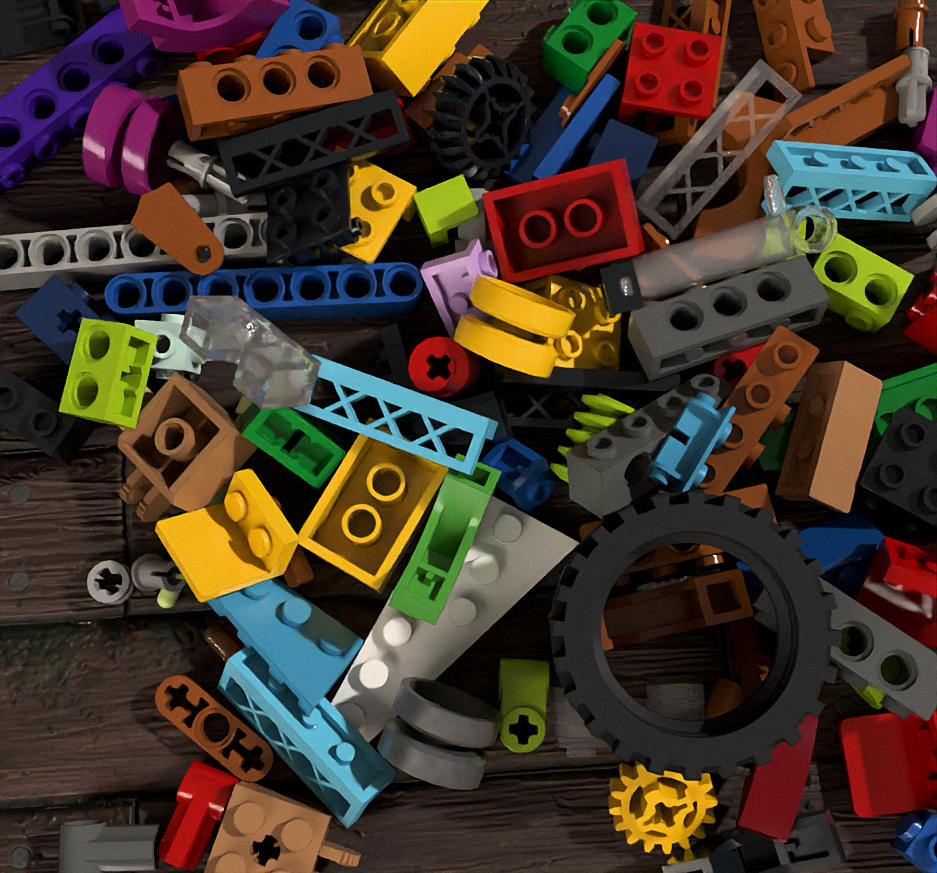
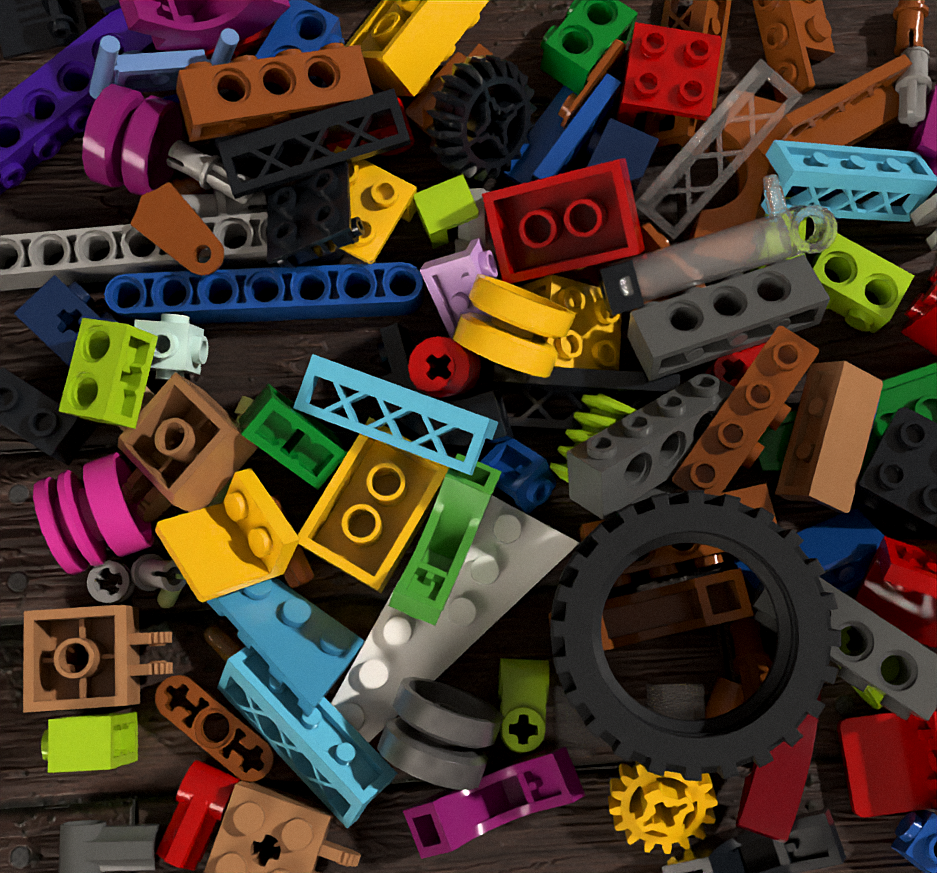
clear arch [179,295,321,410] -> none
dark azure hinge [649,392,736,494] -> none
none -> medium nougat hinge [23,605,173,713]
none -> dark pink wheel [33,452,154,575]
none -> lime brick [41,712,138,773]
none -> medium blue plate [89,28,239,99]
none -> magenta arch [403,746,586,859]

